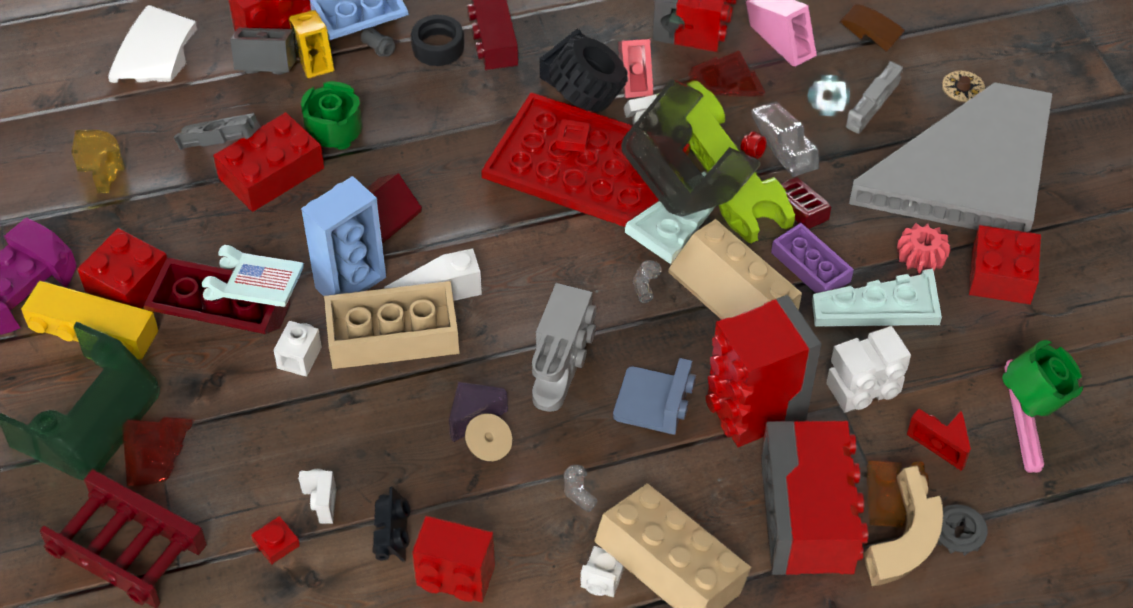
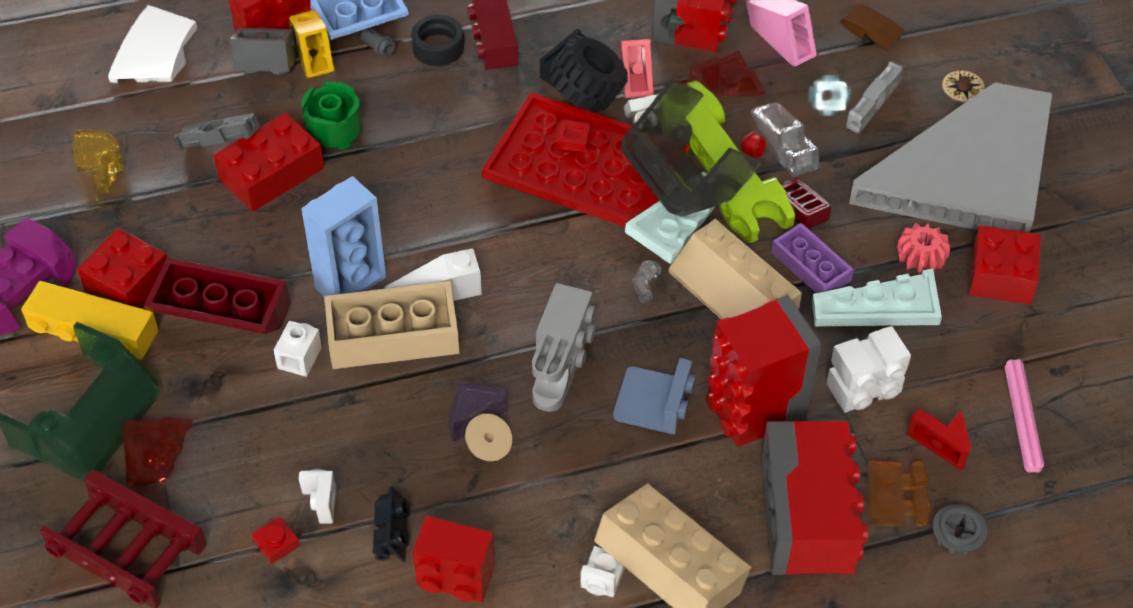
light aqua flag [202,245,304,307] -> none
dark red slope [367,173,422,244] -> none
clear arm [564,465,598,512] -> none
tan arch [863,466,943,587] -> none
green brick [1002,340,1083,417] -> none

